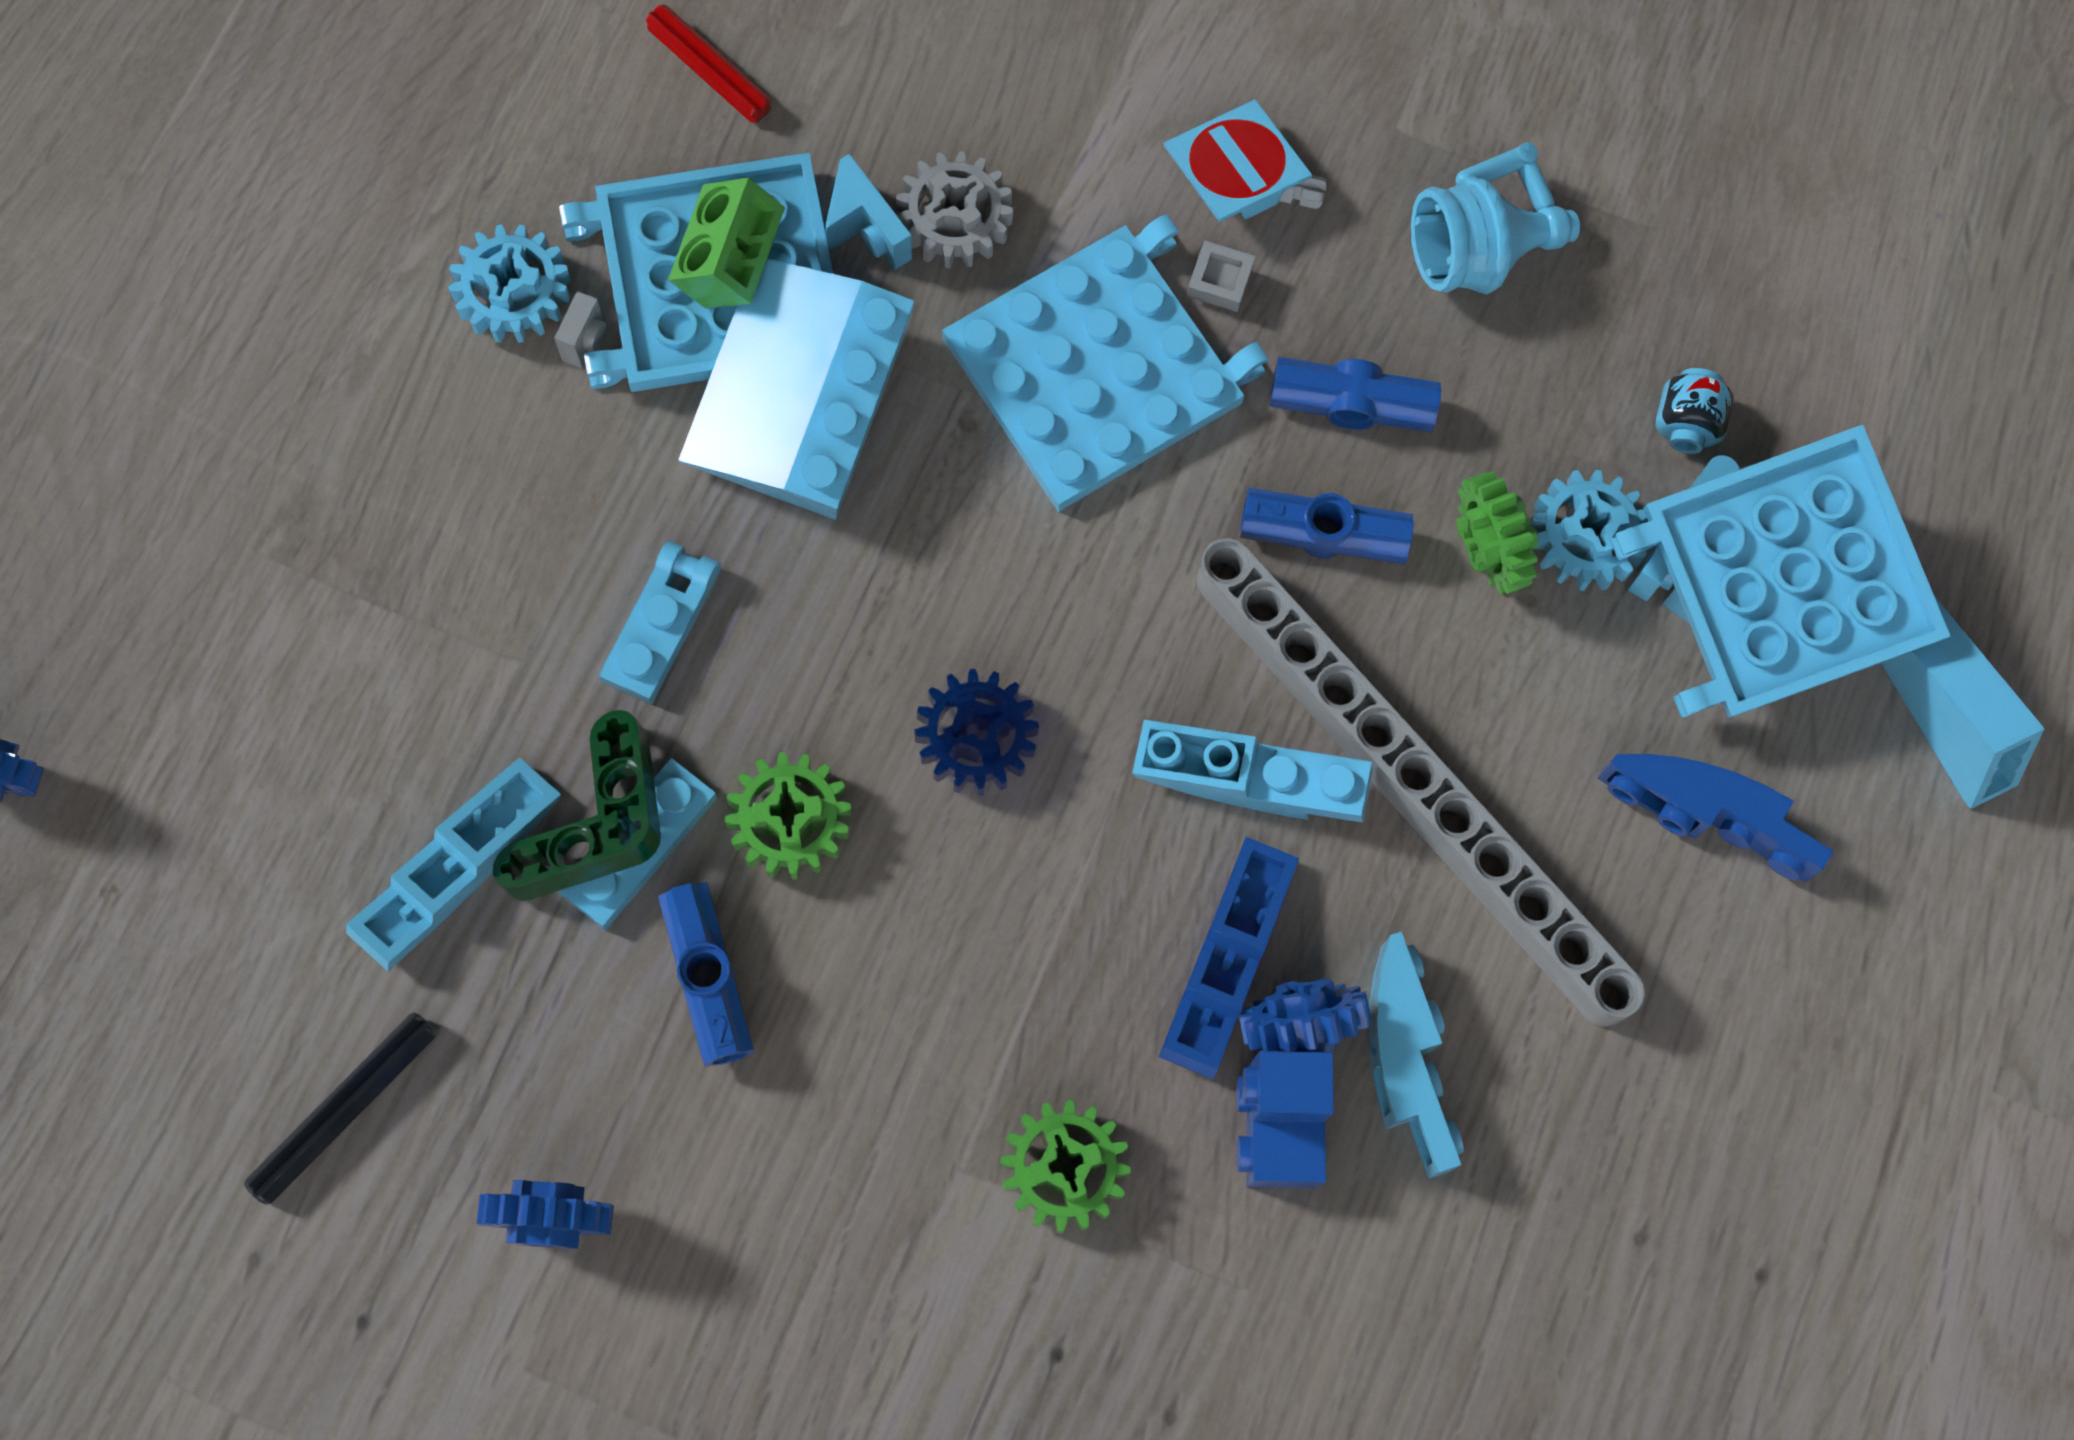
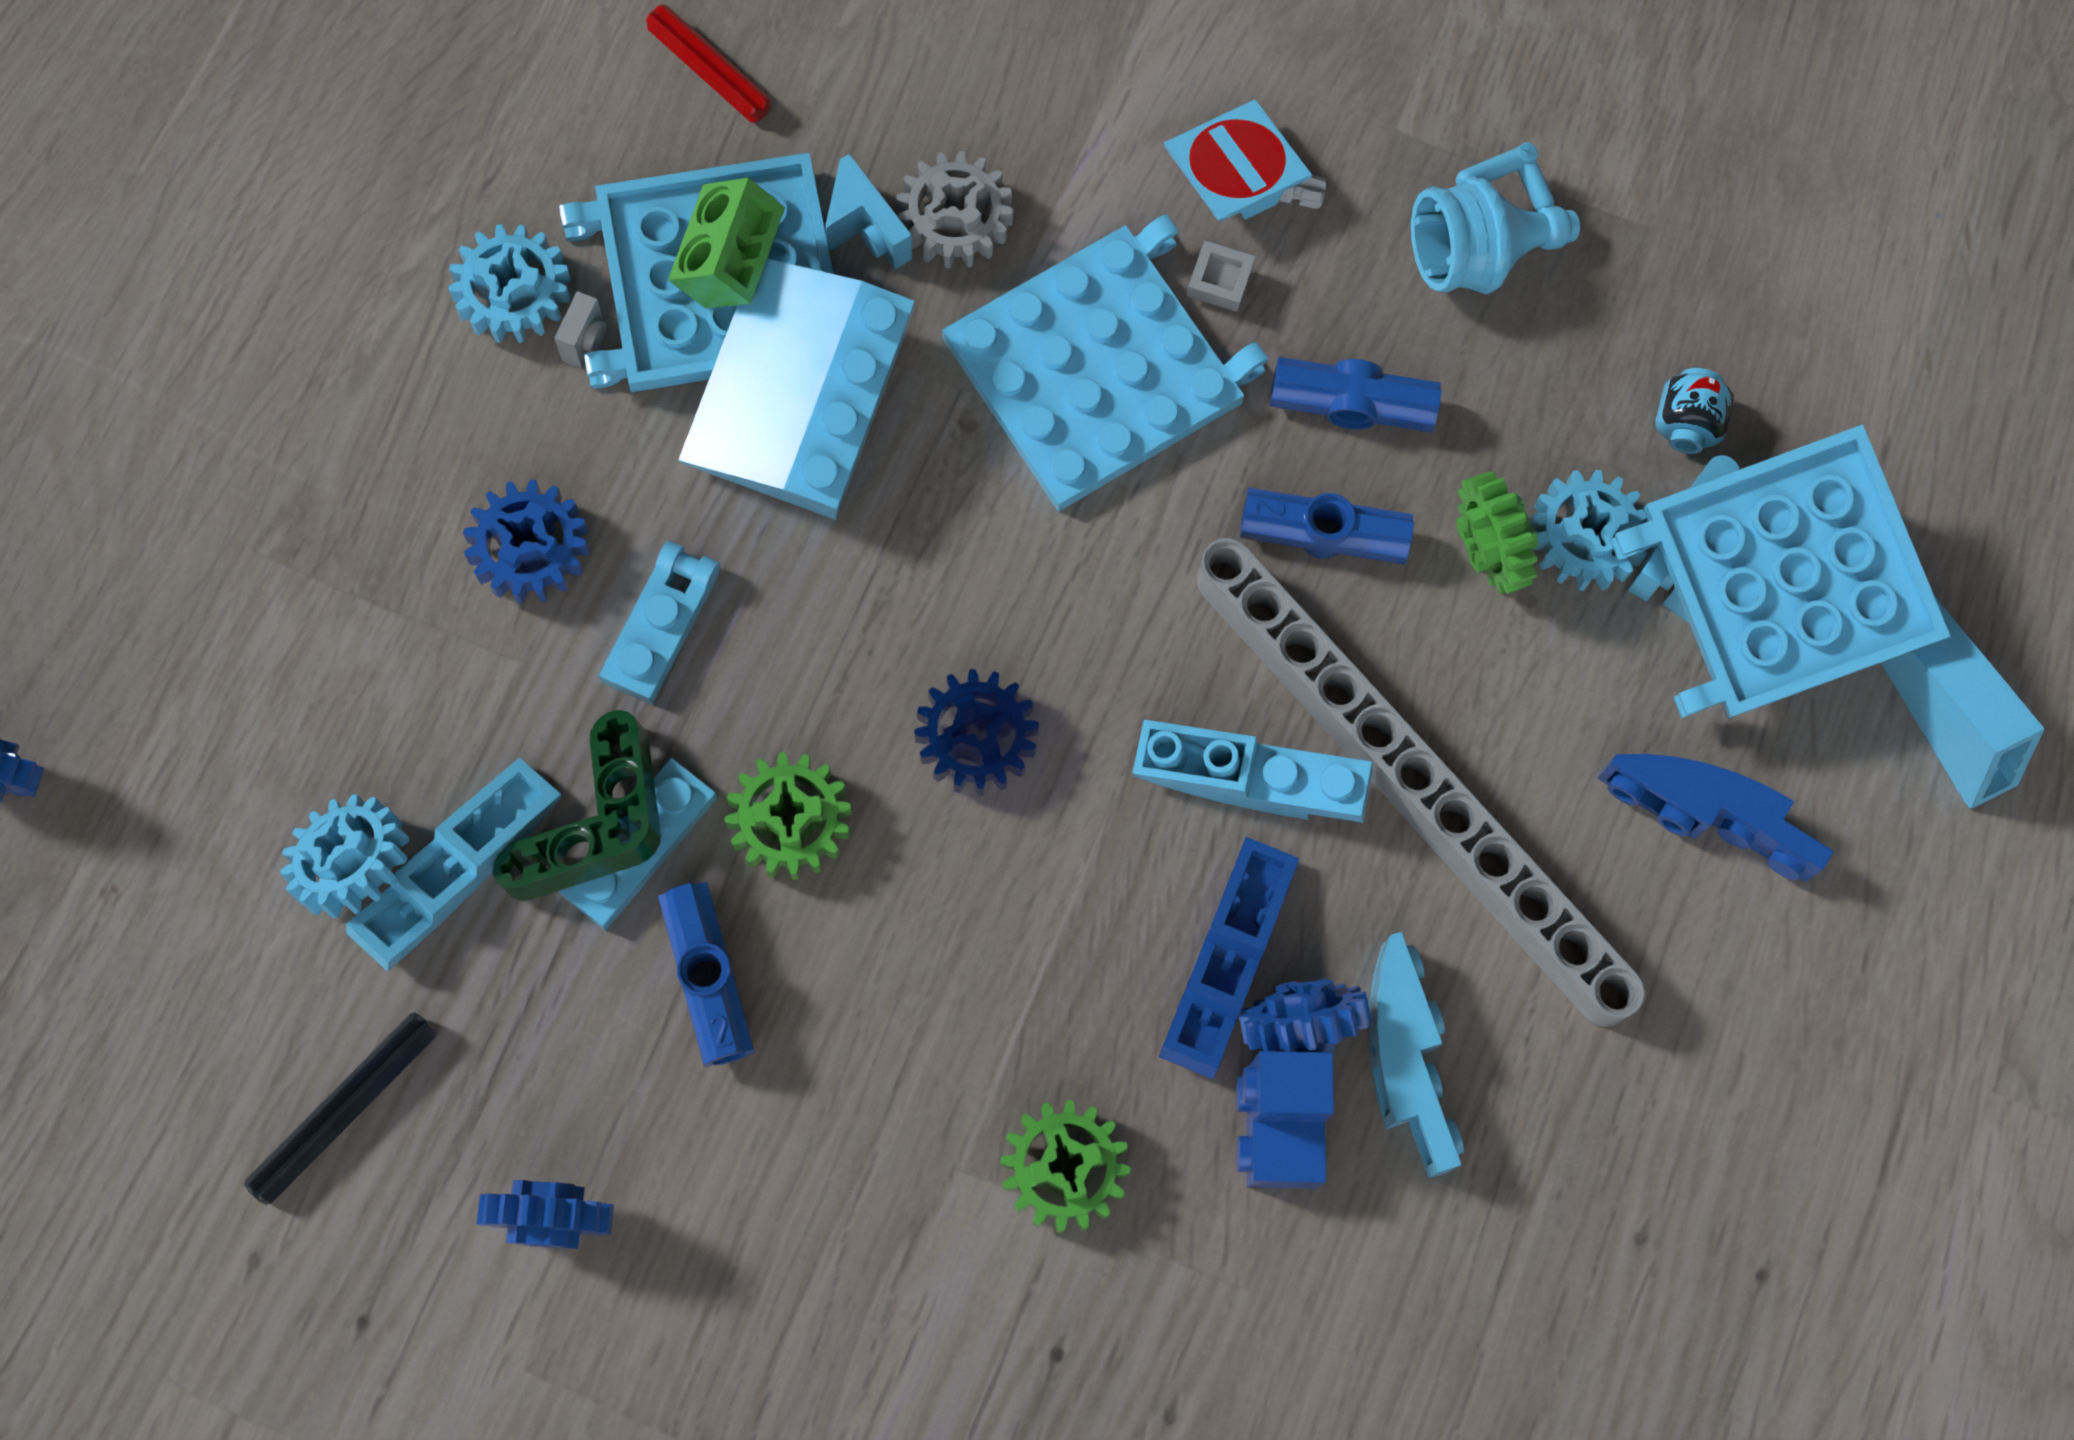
none -> medium azure gear [280,794,409,918]
none -> blue gear [463,480,590,604]

